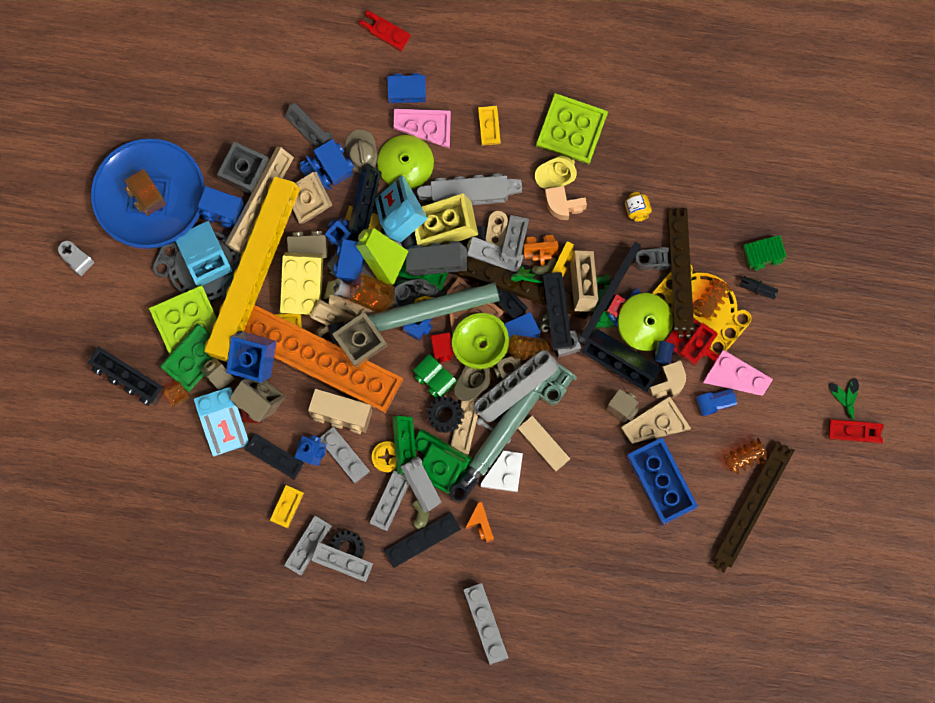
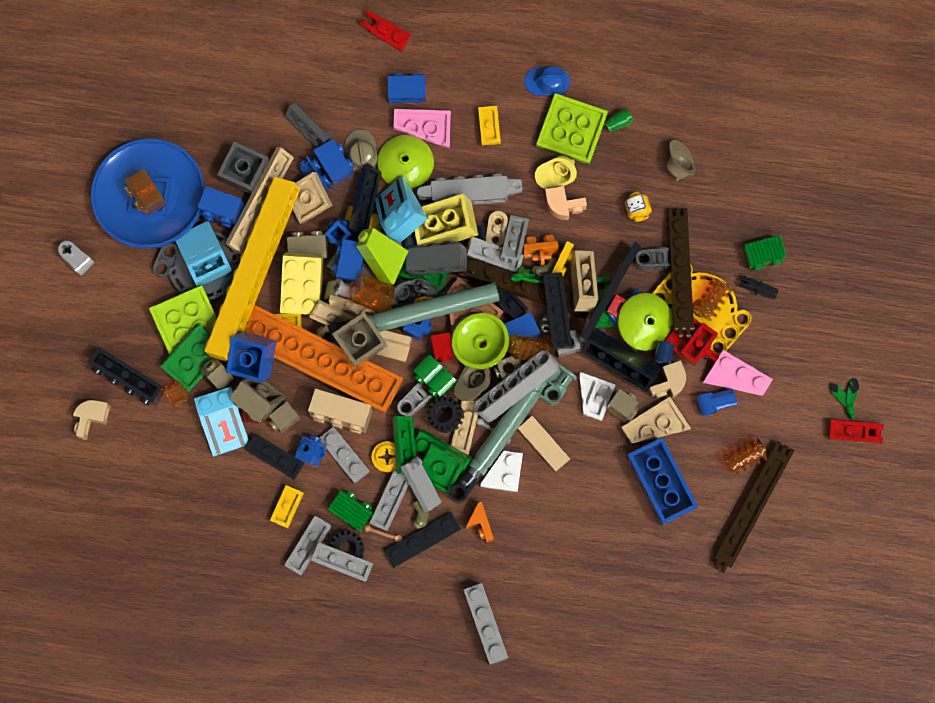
none -> tan brick [73,400,110,440]
none -> dark tan brick [269,402,300,433]
none -> green brick [328,490,373,533]
none -> nougat hinge [363,524,402,543]
none -> tan panel [376,330,412,362]
none -> light grey piece [397,383,433,417]
none -> blue piece [525,66,570,96]
none -> white wing [580,372,615,421]
none -> green cone [605,108,634,132]
none -> dark tan piece [666,140,697,181]

